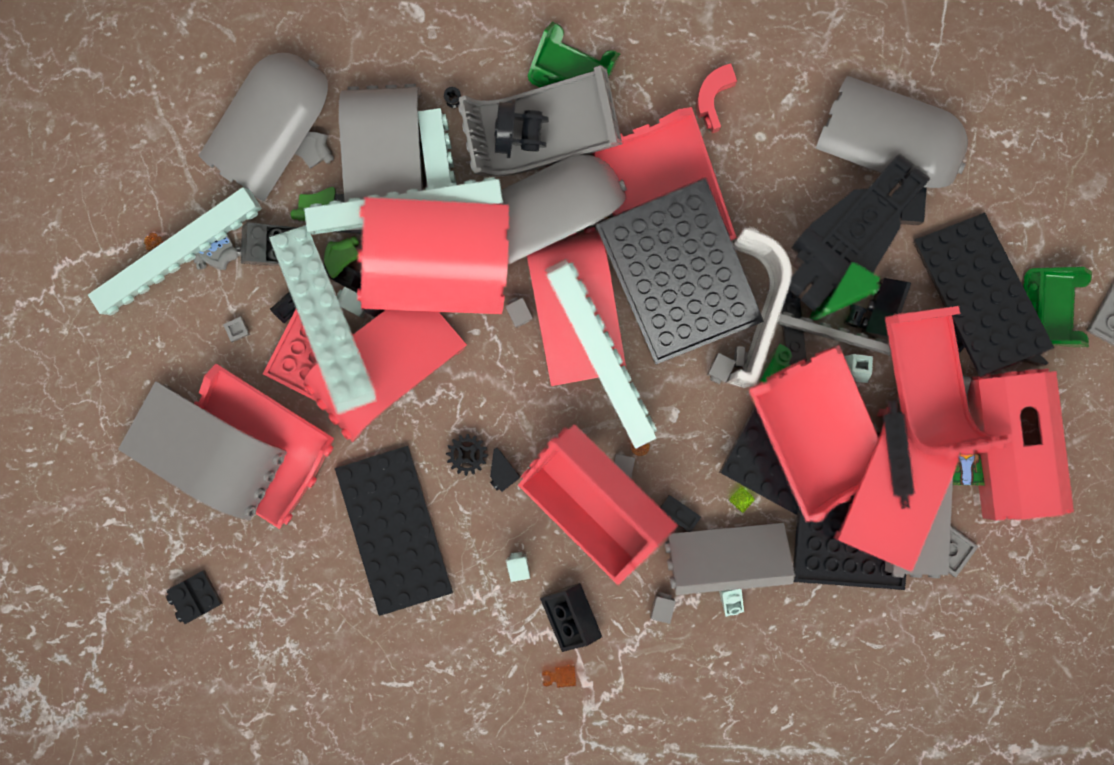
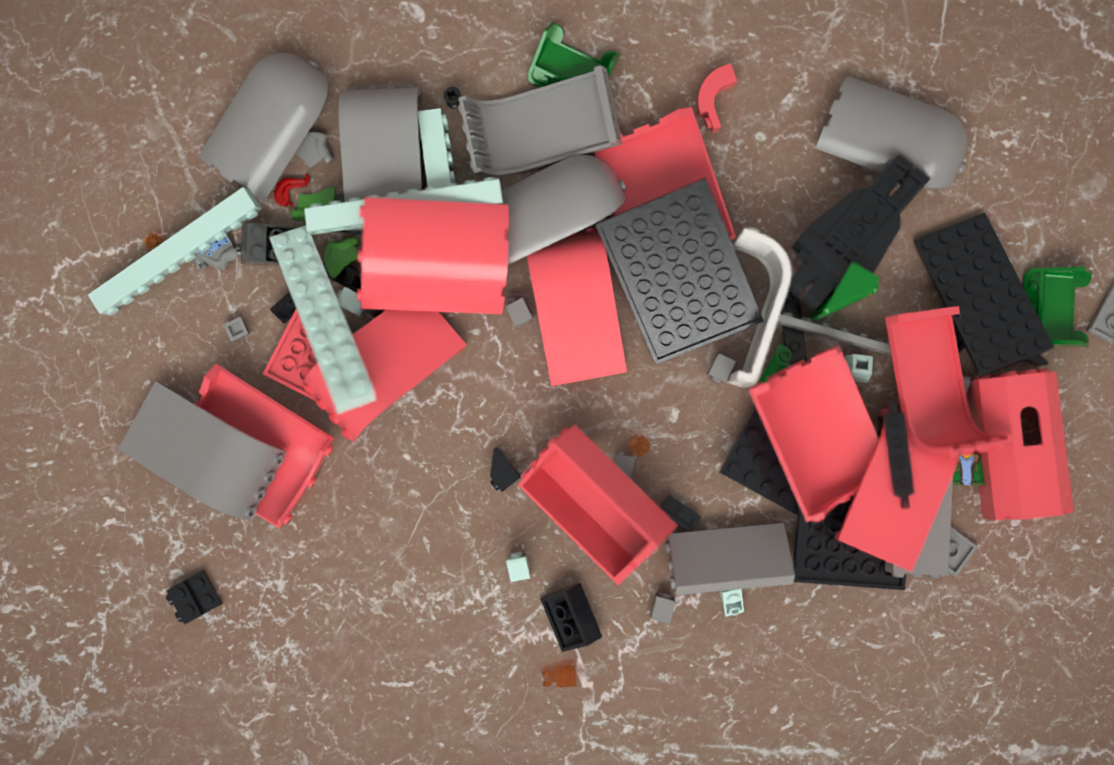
black plate [334,446,453,616] -> none
black gear [446,434,488,476] -> none
black piece [494,99,549,158] -> none
light aqua brick [545,259,657,449] -> none
clear neon green tile [728,486,756,513] -> none
light grey plate [734,346,748,367] -> none
black bush [844,304,867,328] -> none
black slope [861,278,911,340] -> none
black slope [900,187,927,226] -> none
none -> red piece [274,173,310,208]

